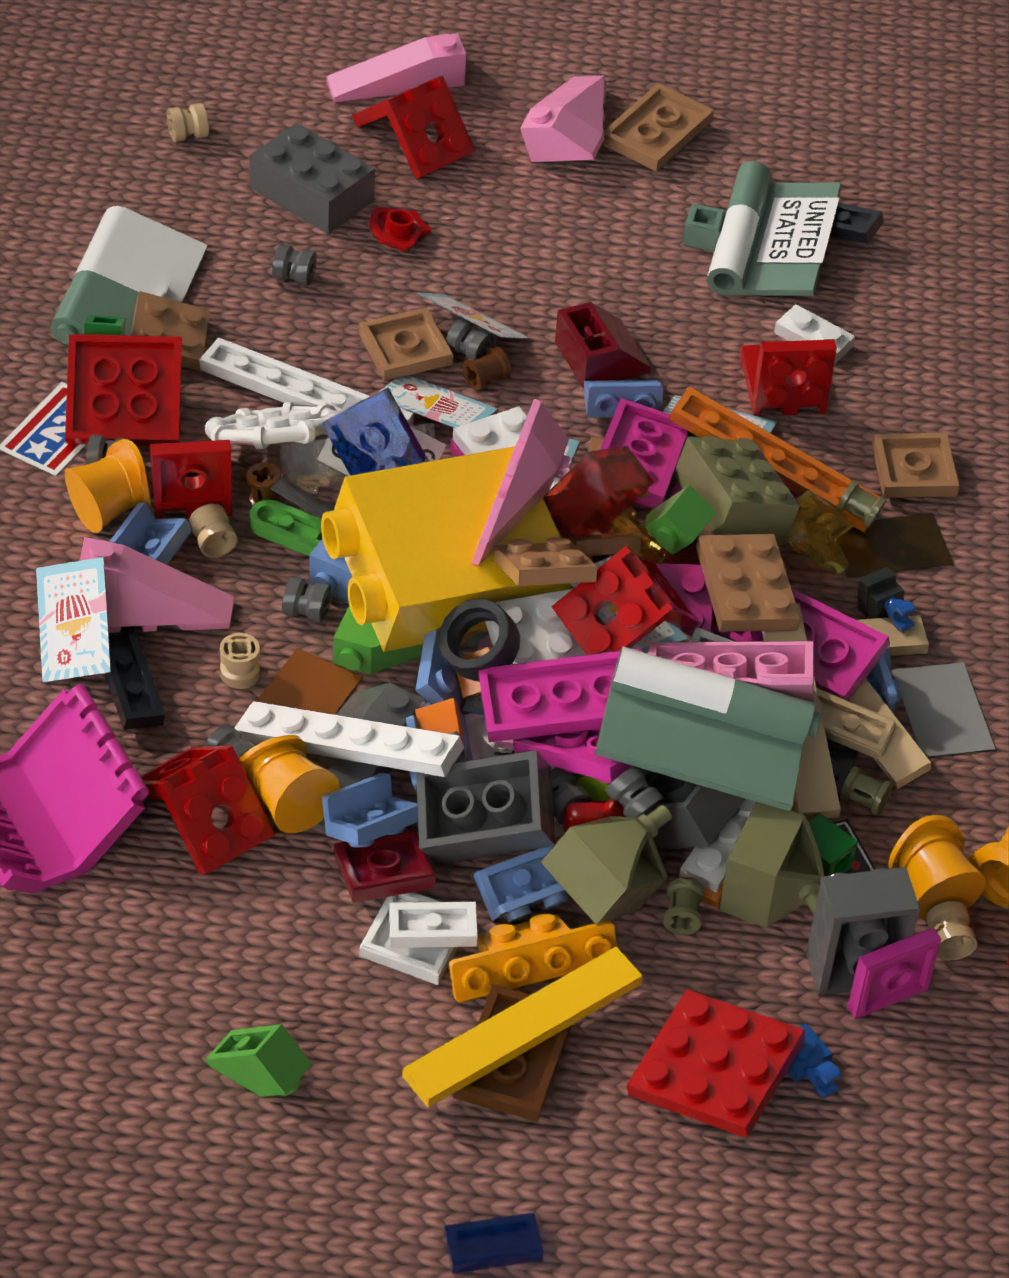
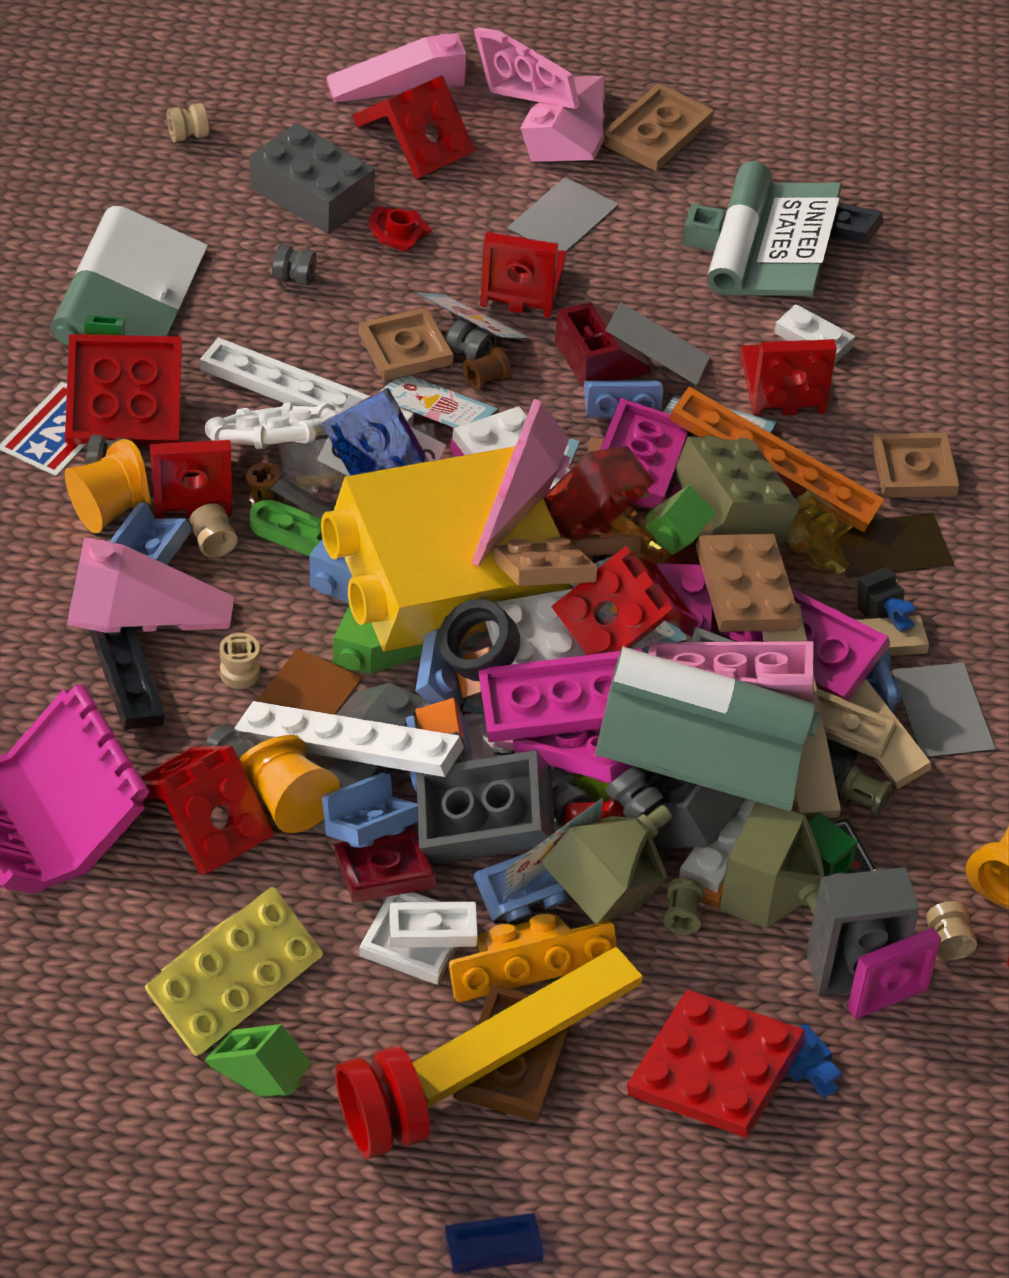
sticker [36,557,111,682] -> none
medium nougat plate [130,291,210,371] -> none
dark grey wheel [282,576,331,623] -> none
olive bush [836,479,886,528] -> none
light orange hat [888,815,986,921] -> none
none -> light yellow bracket [145,887,323,1056]
none -> red wheel [335,1045,430,1159]
none -> bright pink wedge [474,27,580,109]
none -> red bracket [480,232,567,318]
none -> sticker [503,798,603,902]
none -> light grey sticker [507,177,618,251]
none -> light grey sticker [605,302,710,385]

